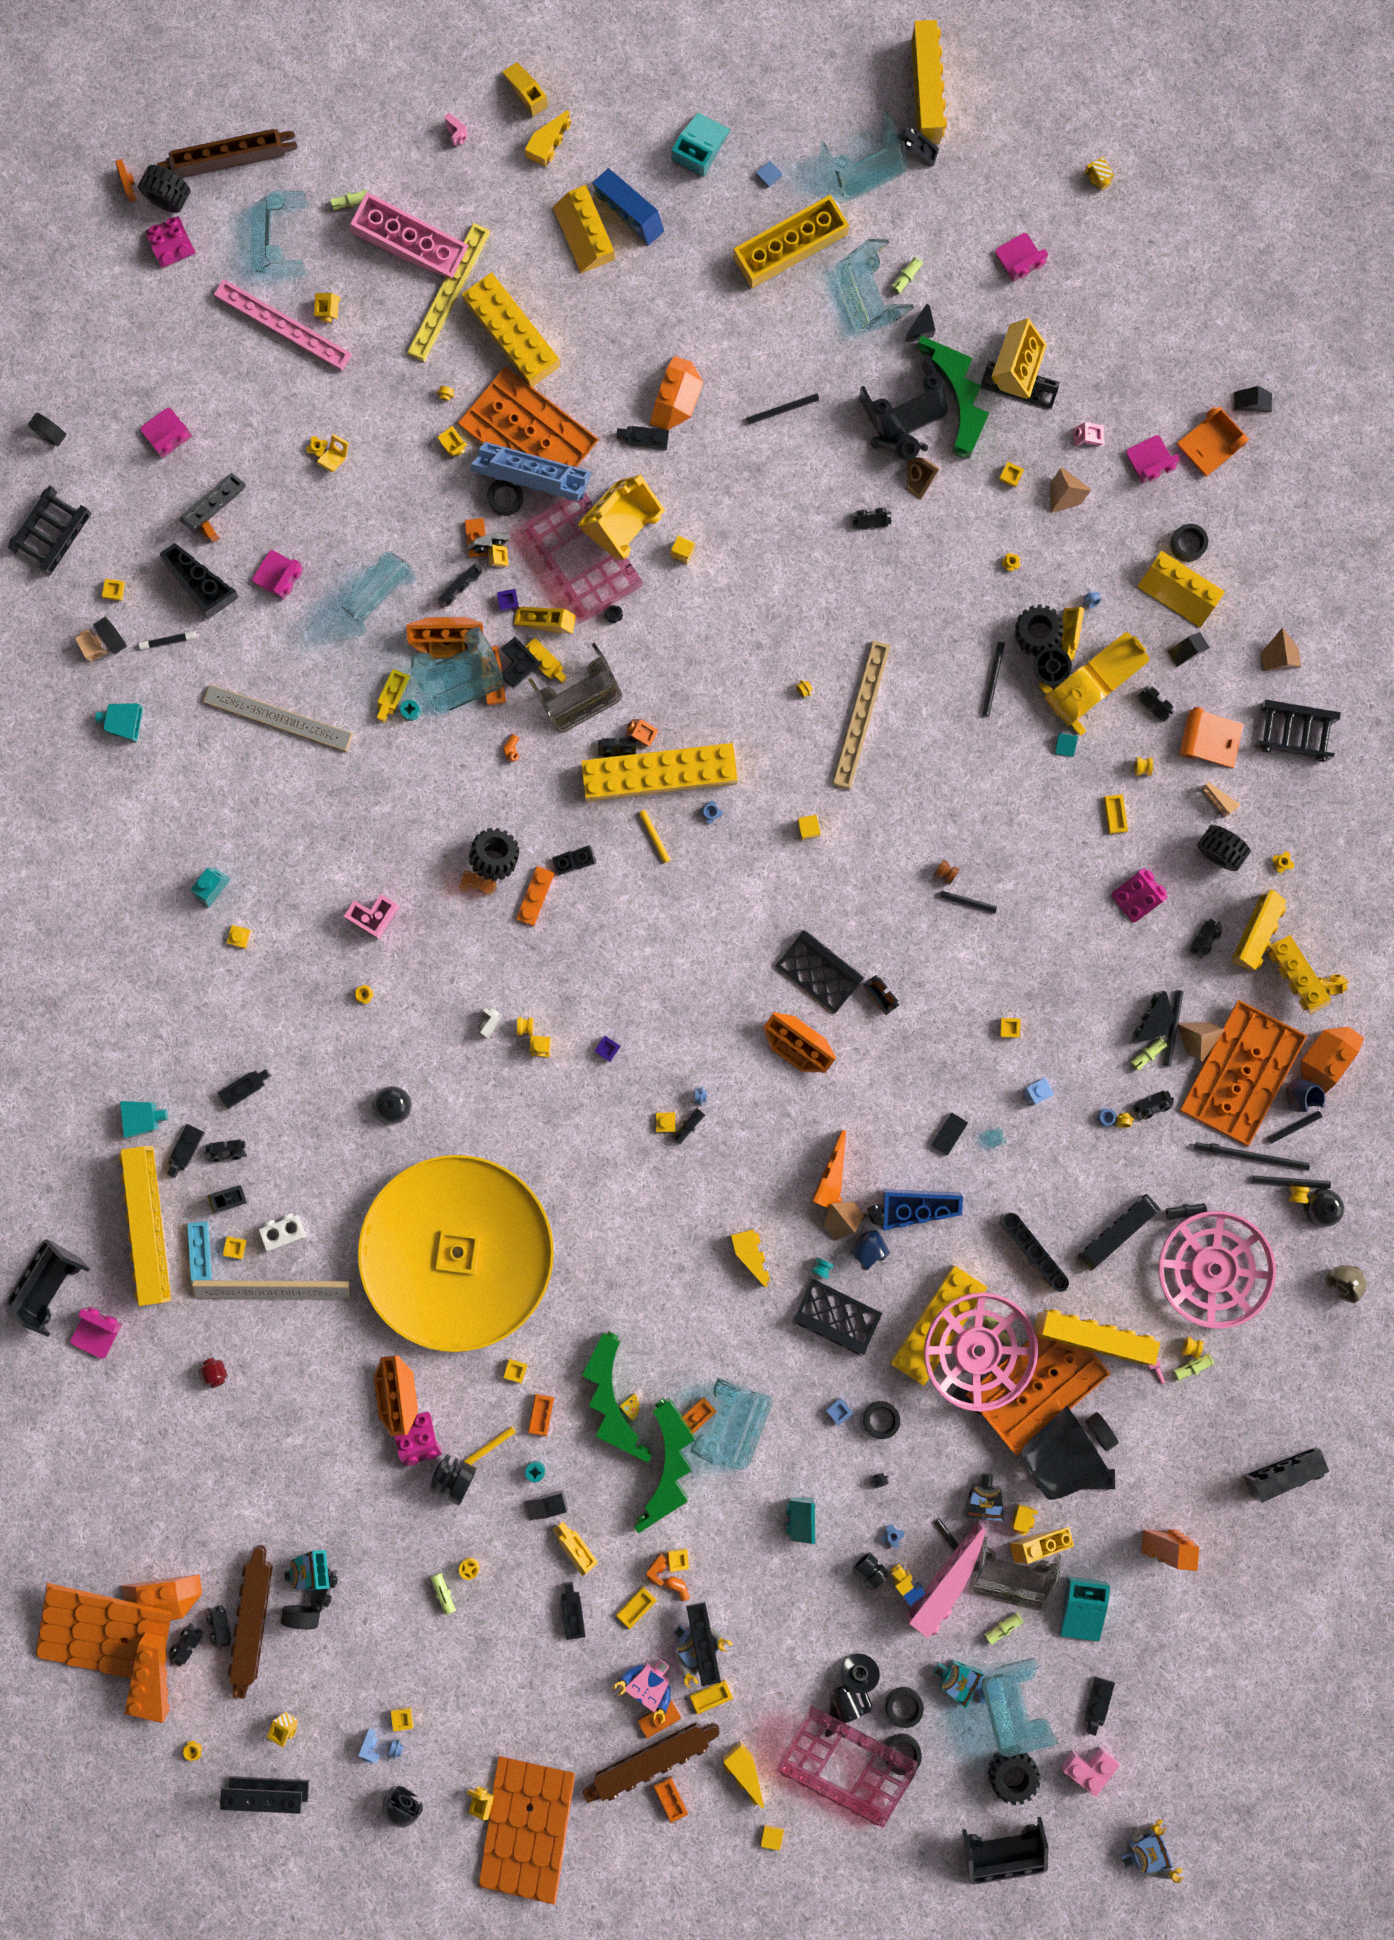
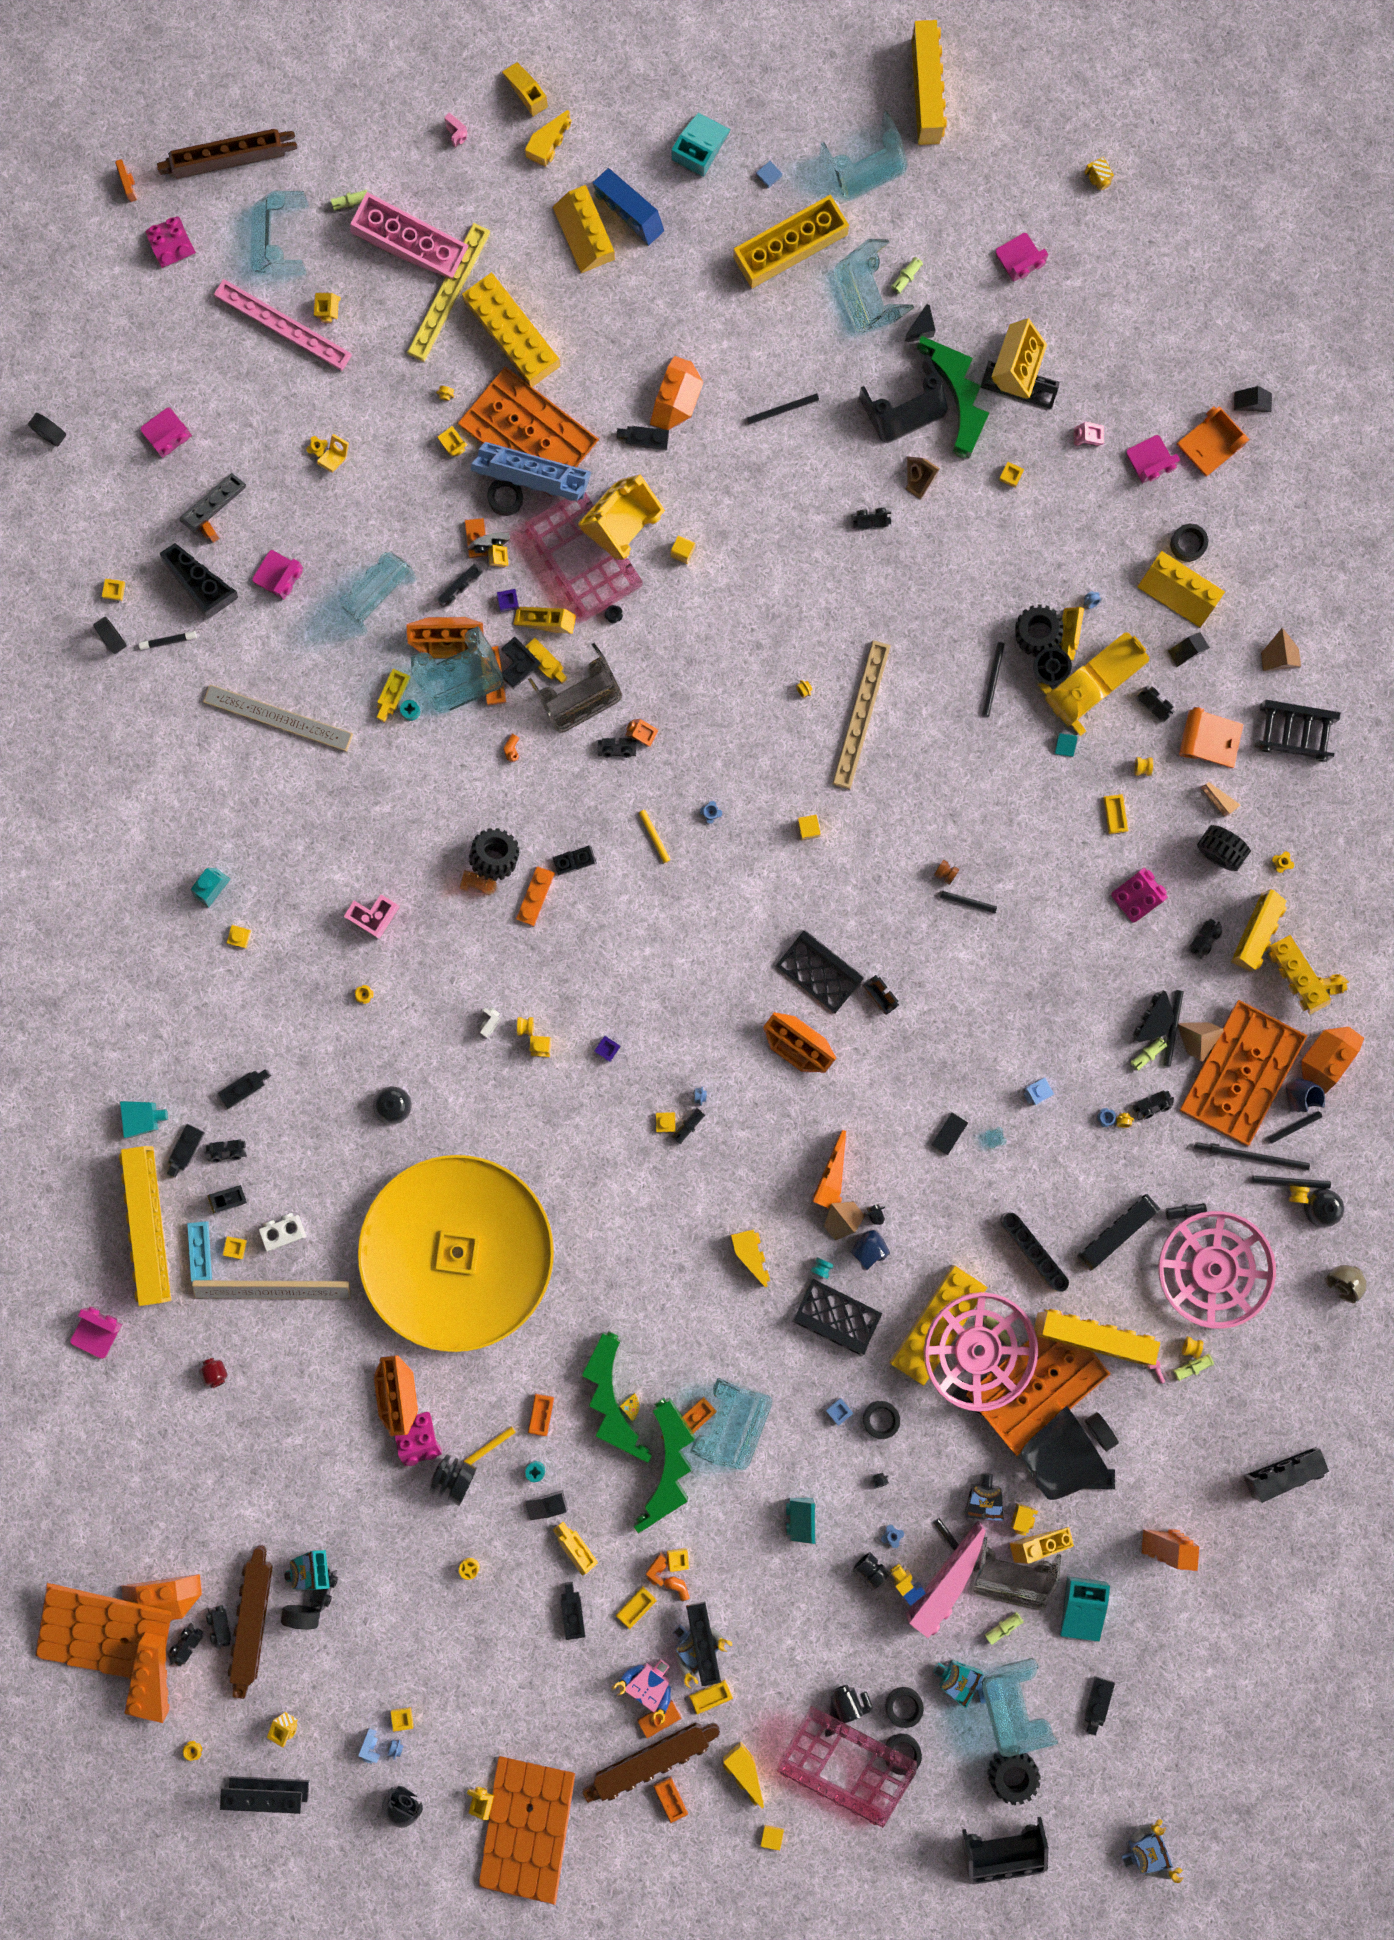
black windscreen [6,1239,90,1337] -> none
black fence [7,485,92,576] -> none
light nougat brick [75,630,107,662] -> none
teal torso [95,703,143,742] -> none
black tyre [138,164,191,213] -> none
yellowish green pin [430,1573,456,1615] -> none
yellow plate [503,1359,528,1384] -> none
yellow brick [581,743,738,802] -> none
black dish [841,1653,880,1694] -> none
black piece [871,431,928,460] -> none
blue wedge [882,1189,963,1231] -> none
black hinge [897,128,939,167] -> none
yellow plate [1000,1018,1021,1038] -> none
yellow plate [1002,553,1020,571] -> none
medium nougat slope [1050,467,1092,513] -> none
bright pink brick [1060,1747,1120,1797] -> none

